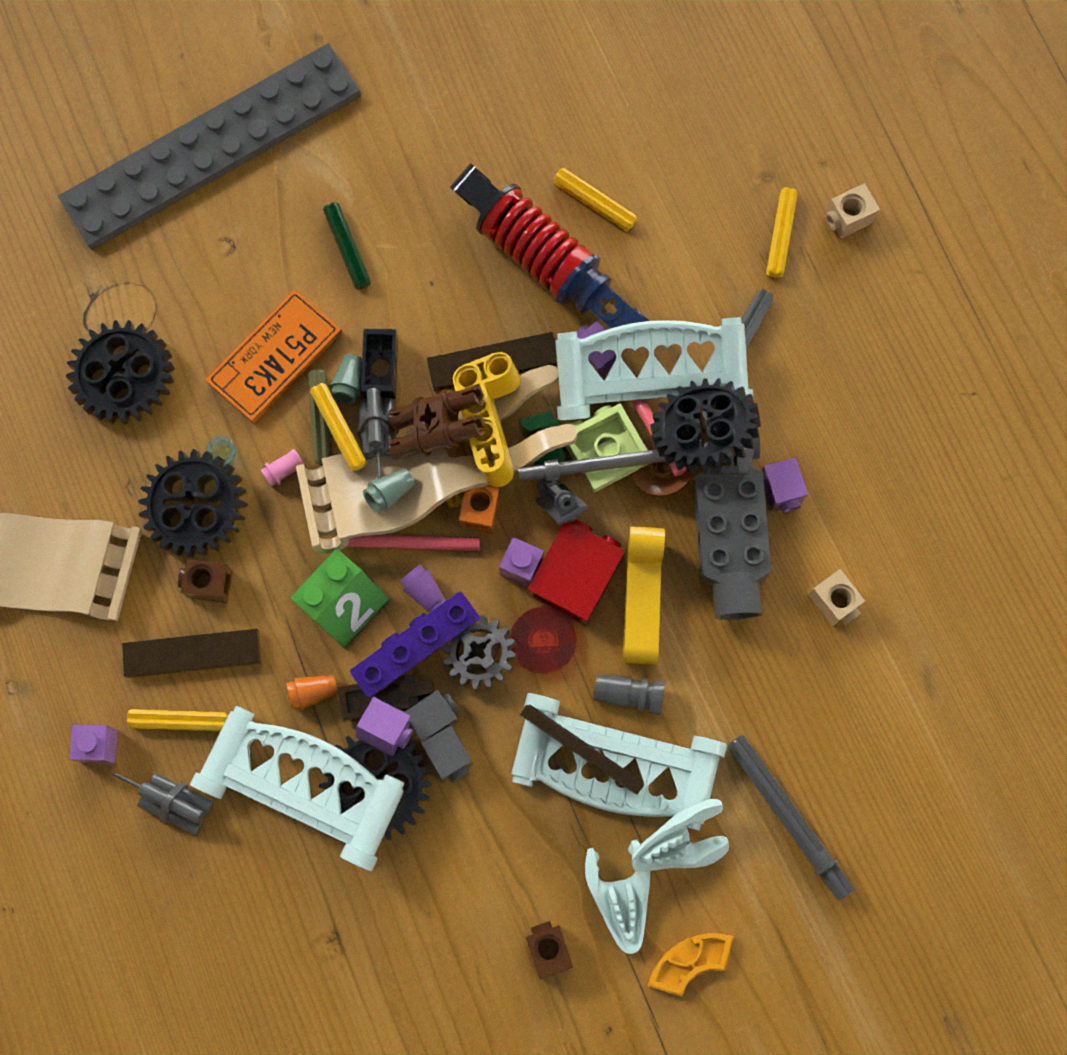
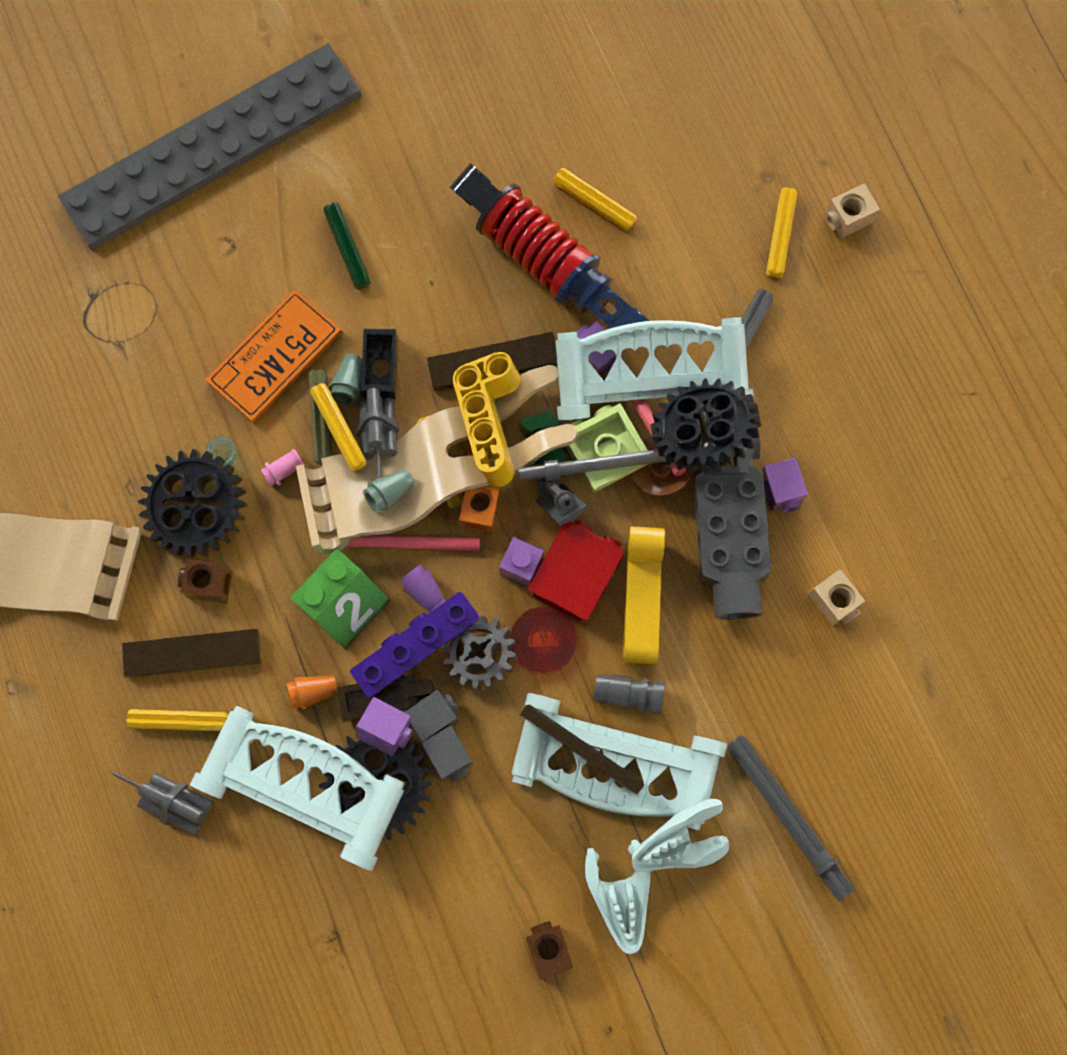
black gear [66,320,175,424] -> none
medium lavender brick [69,724,118,764] -> none
reddish brown pin [388,384,485,460] -> none
light orange tile [647,933,734,997] -> none

